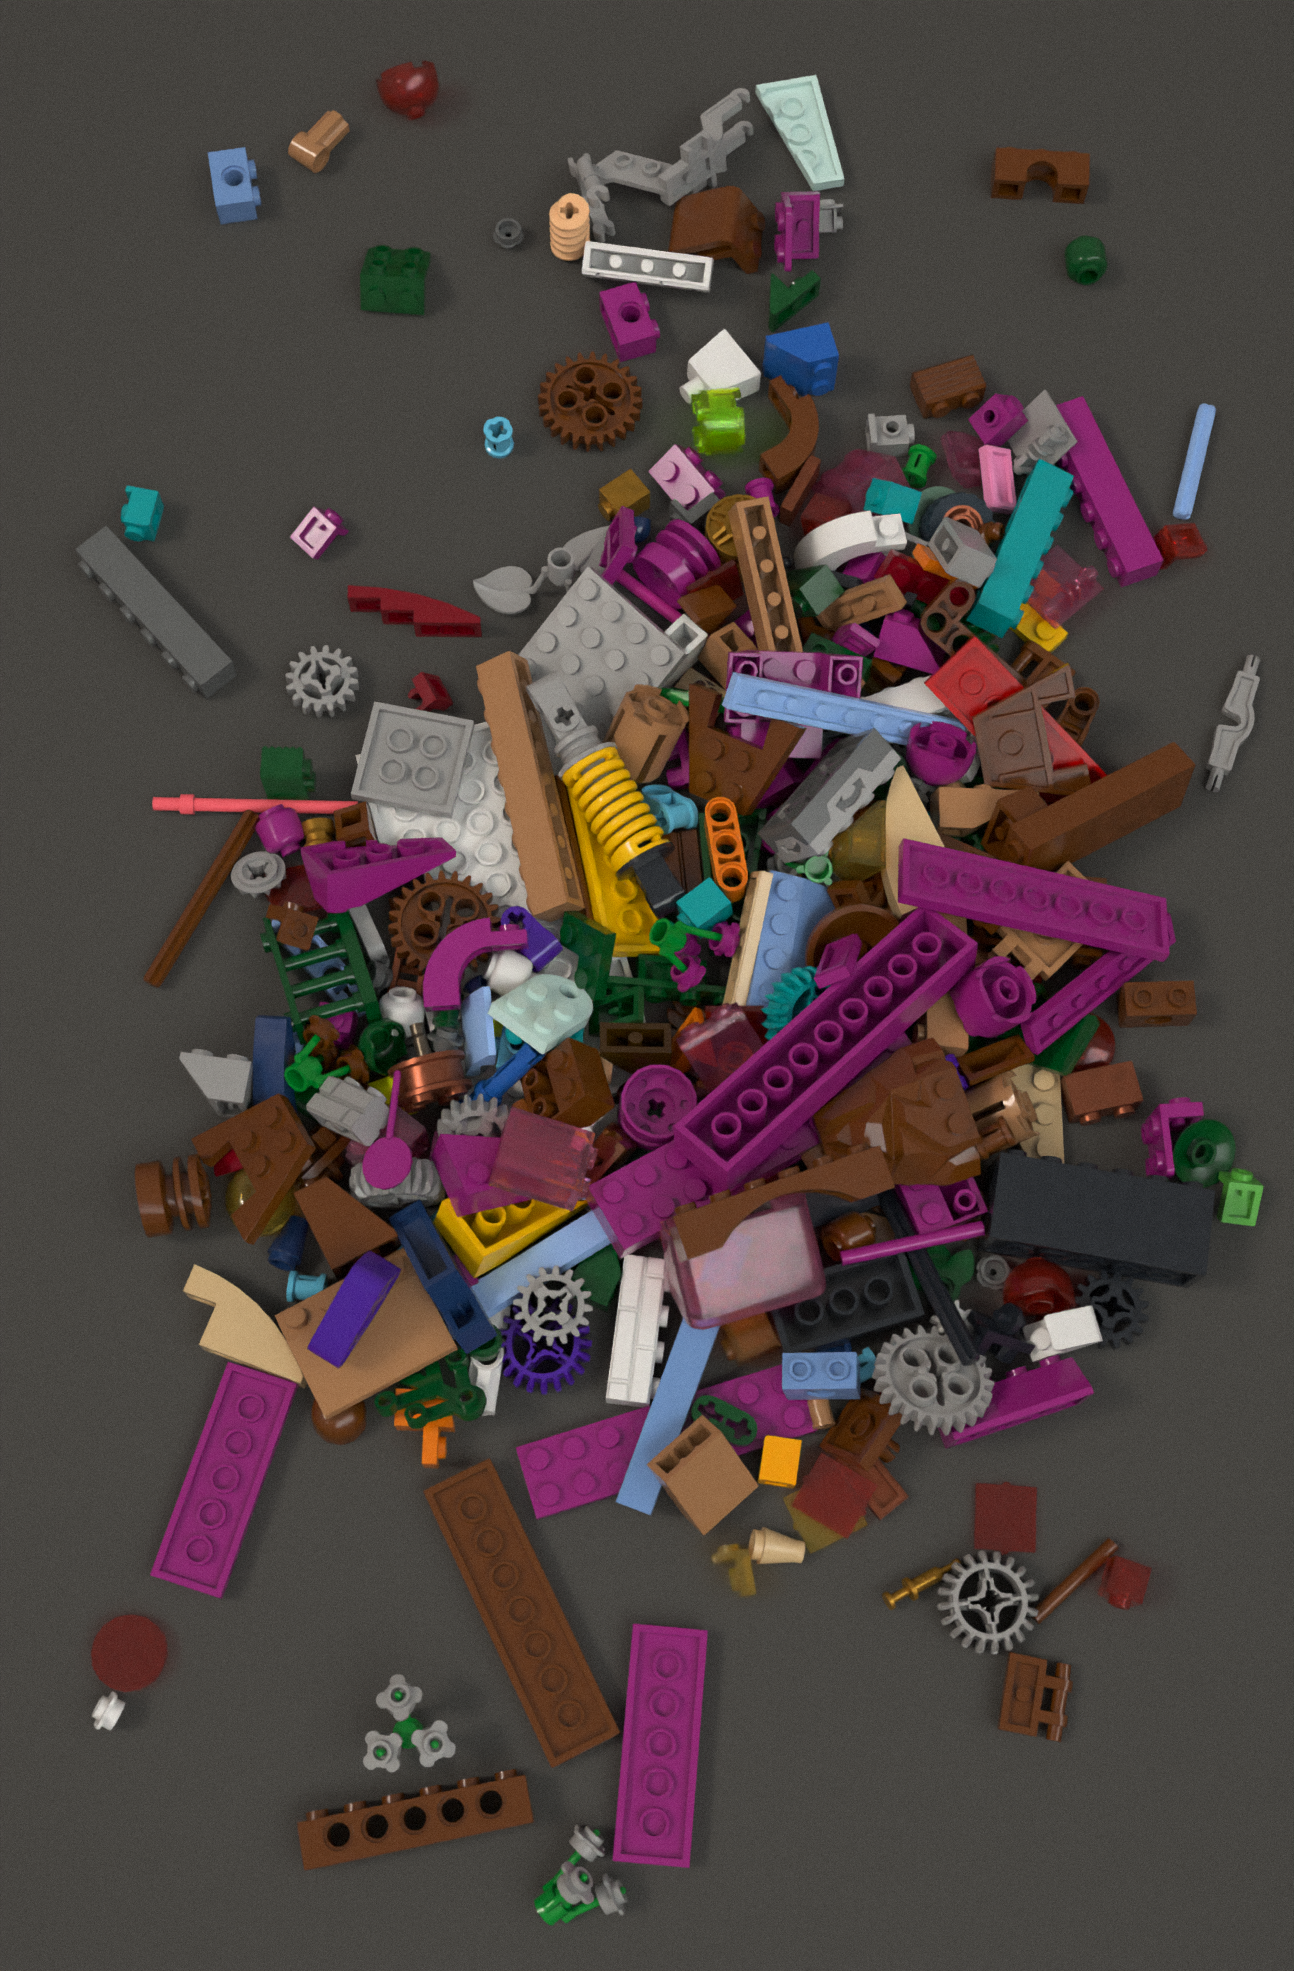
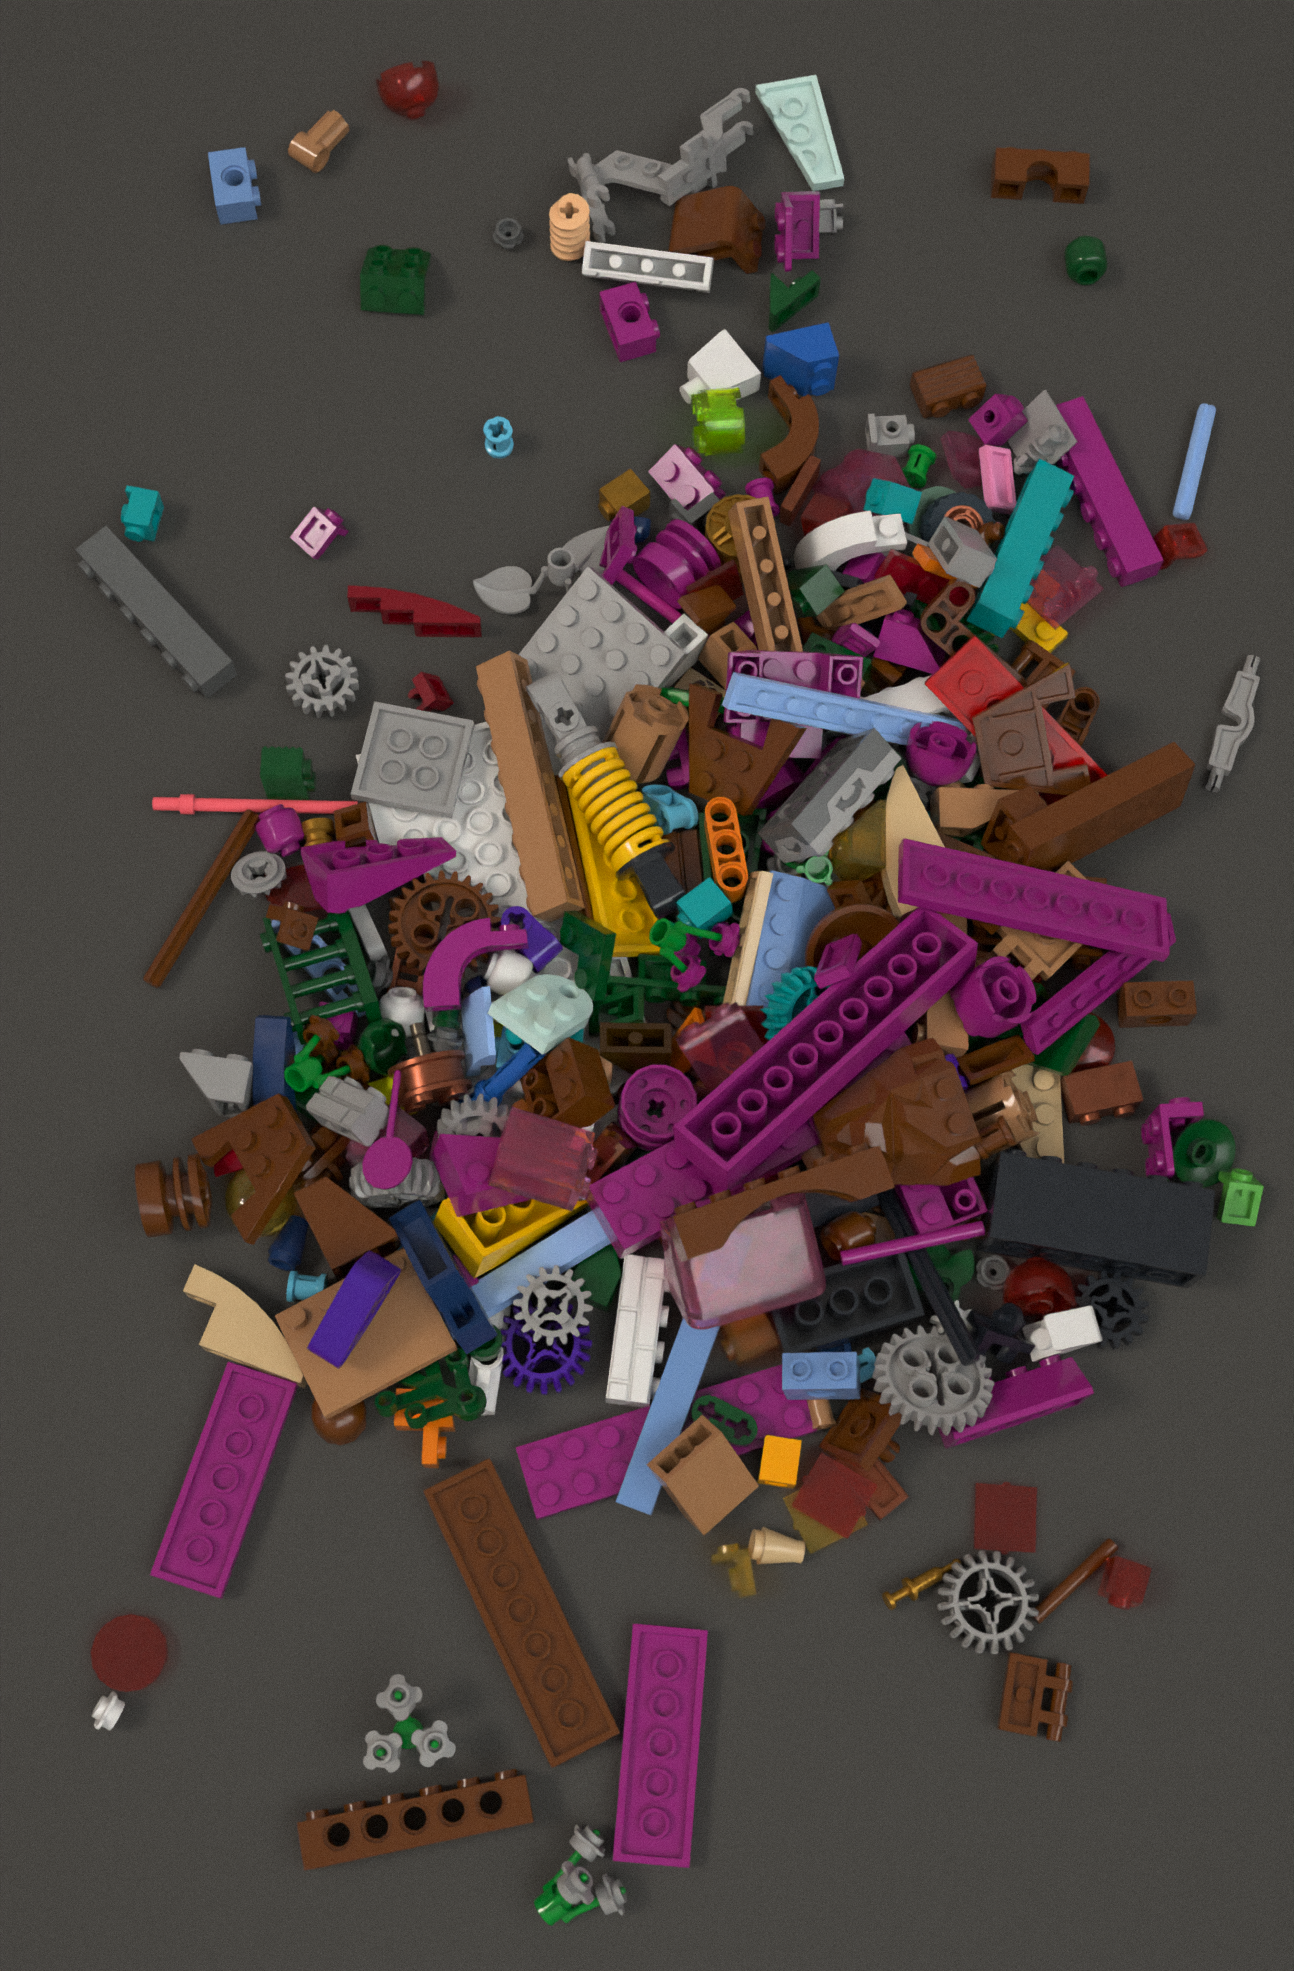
reddish brown gear [538,352,643,452] -> none

